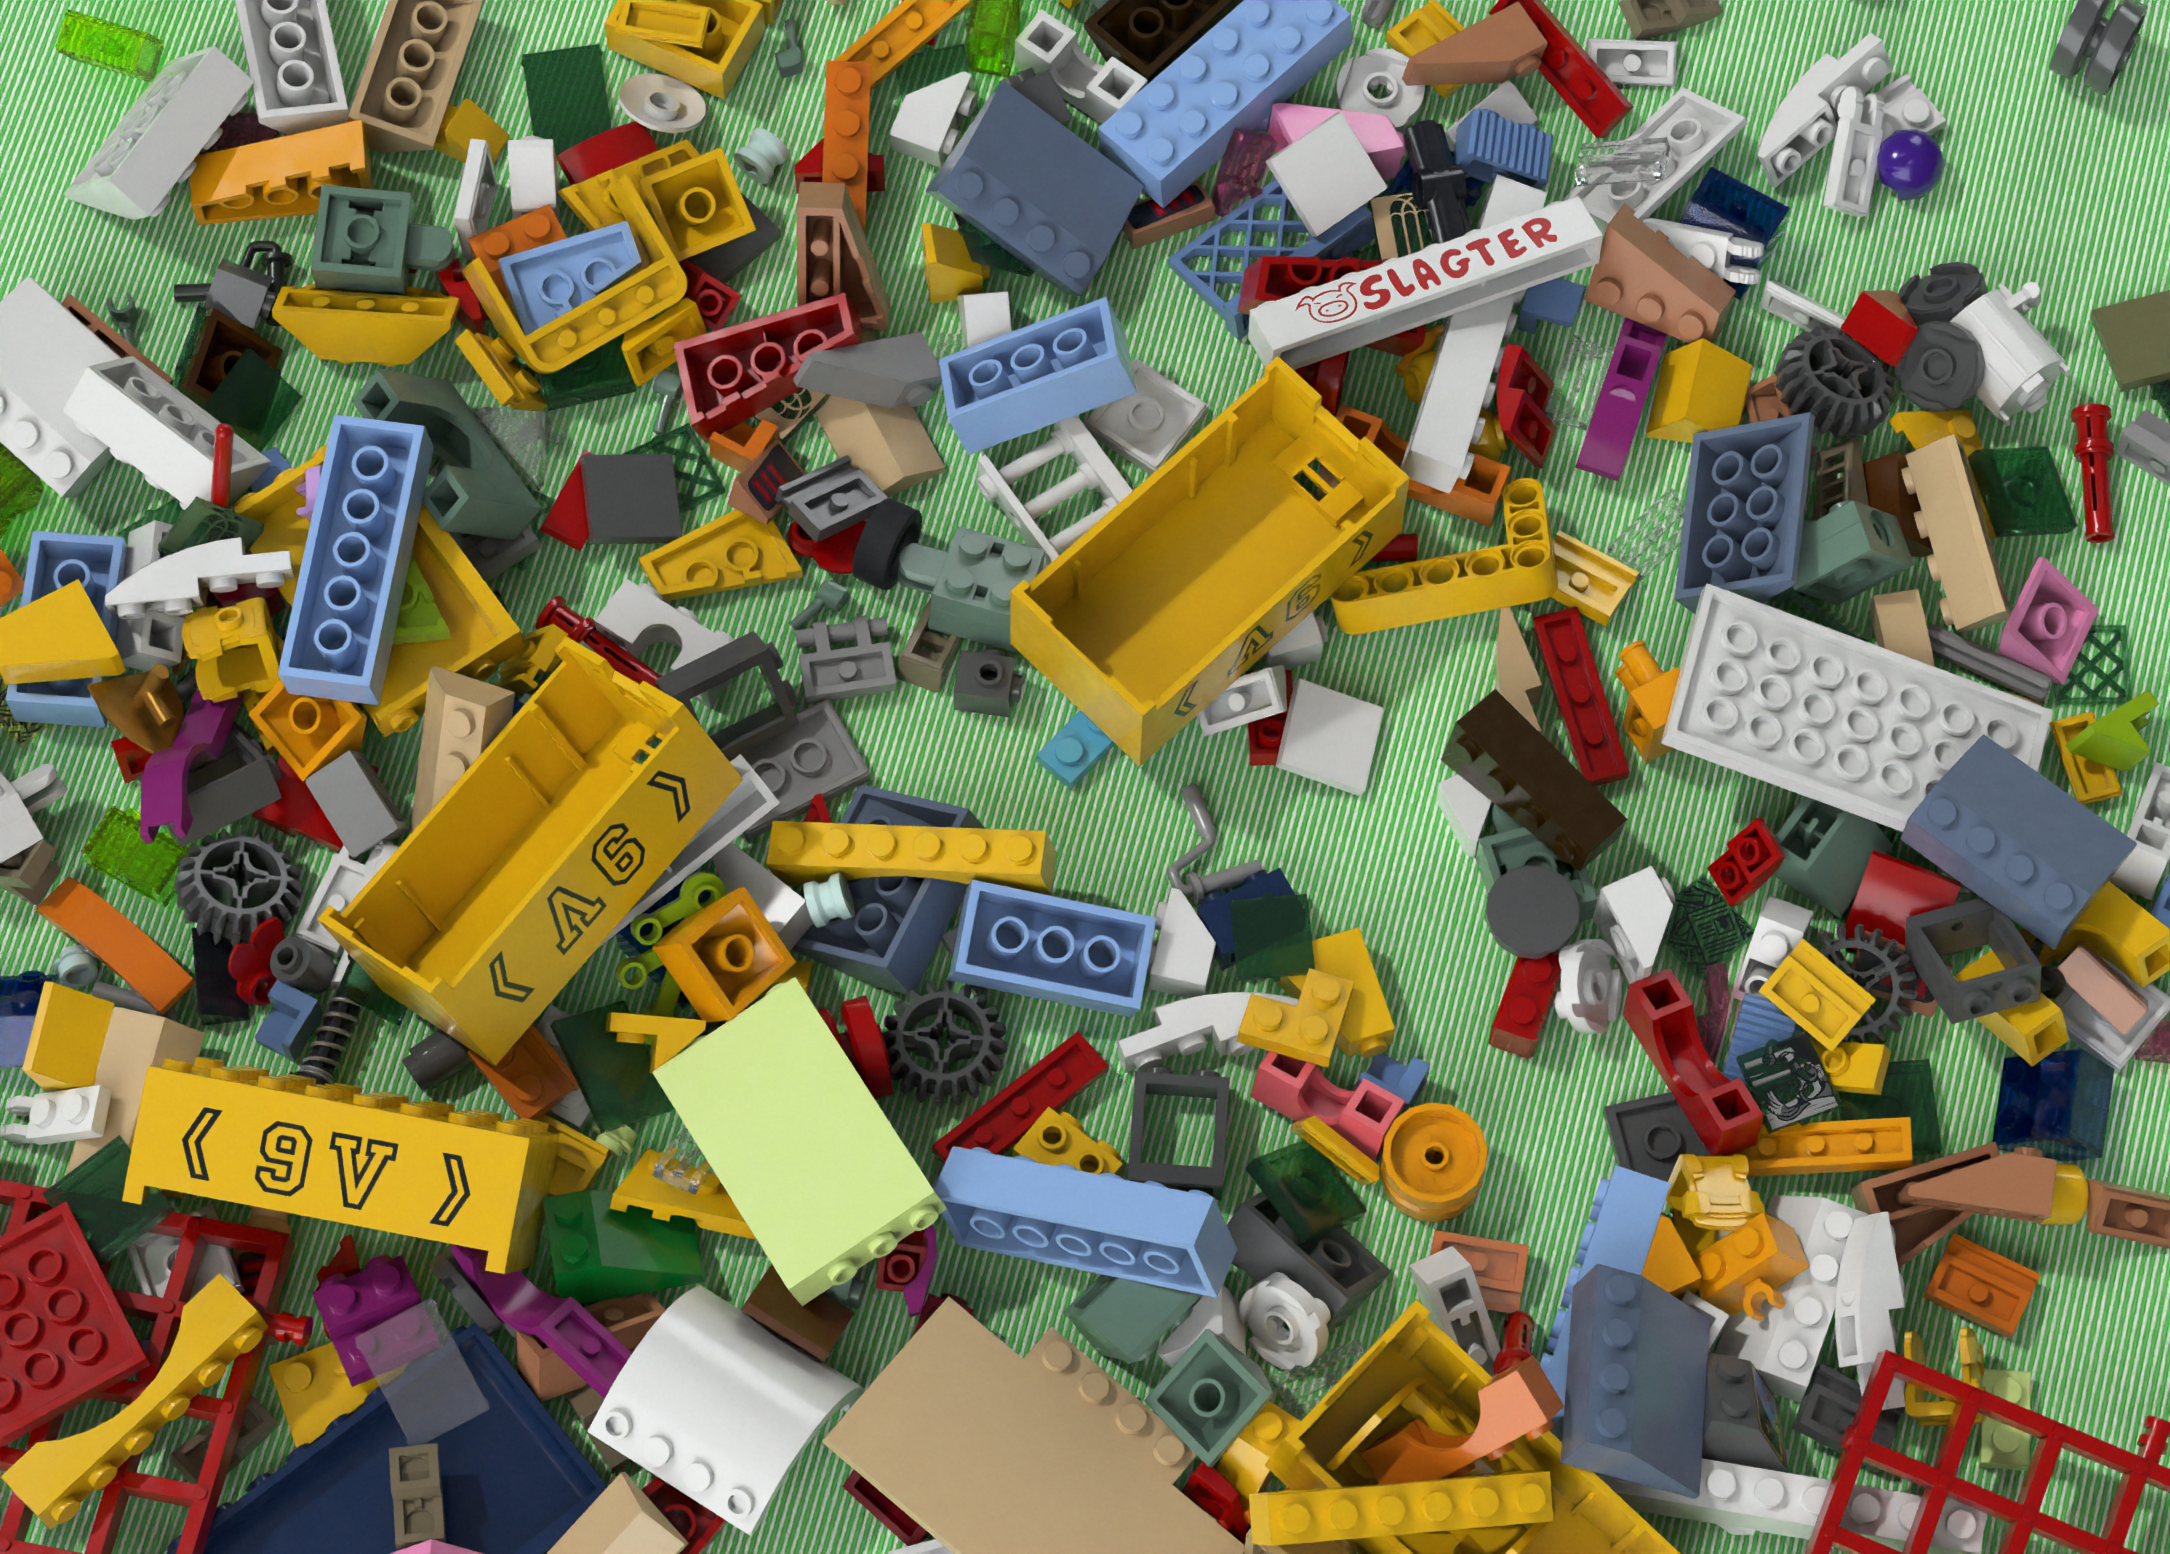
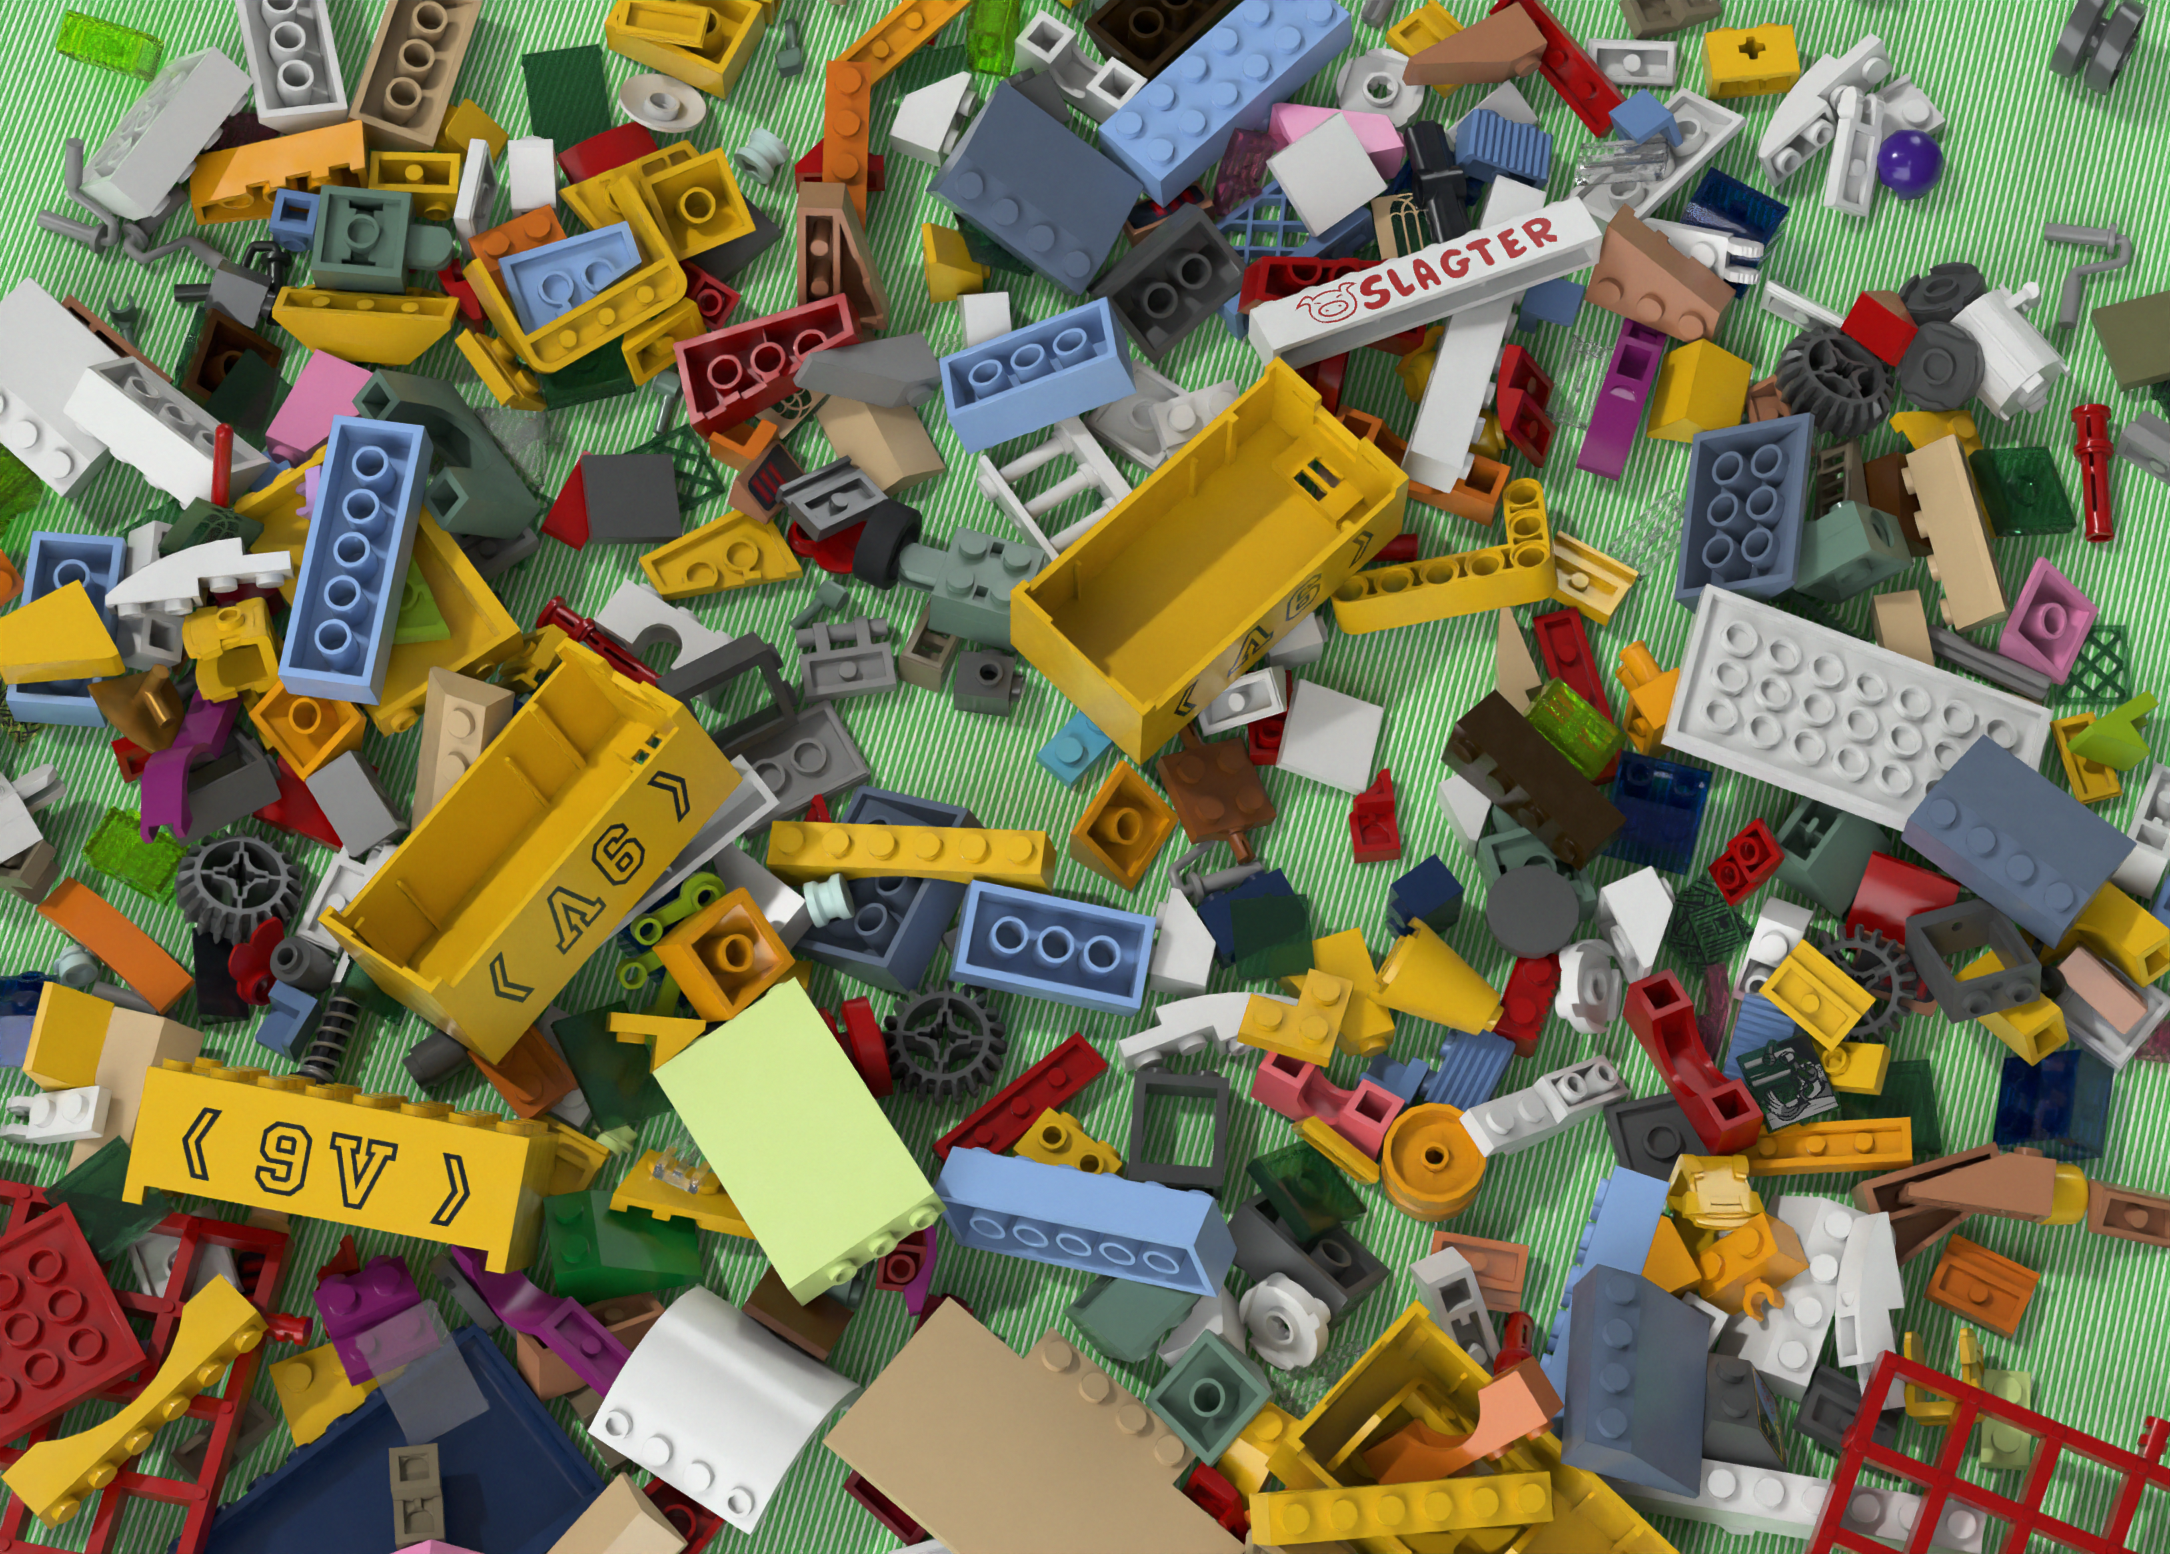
none -> light grey piece [37,138,119,254]
none -> light grey piece [122,186,232,272]
none -> bright pink slope [265,349,374,468]
none -> medium blue brick [269,188,320,252]
none -> yellow brick [368,151,464,221]
none -> light orange slope [1070,760,1179,891]
none -> dark grey slope [1086,202,1248,364]
none -> white plate [1147,379,1240,459]
none -> dark orange plate [1155,720,1277,865]
none -> red slope [1348,768,1401,864]
none -> yellow cone [1366,917,1504,1036]
none -> dark blue brick [1385,854,1464,941]
none -> medium blue brick [1418,1029,1516,1112]
none -> white slope [1459,1054,1629,1158]
none -> clear neon green brick [1522,676,1627,781]
none -> clear blue slope [1600,750,1713,876]
none -> medium blue panel [1608,88,1683,151]
none -> yellow brick [1701,23,1801,100]
none -> light grey piece [2044,222,2132,329]

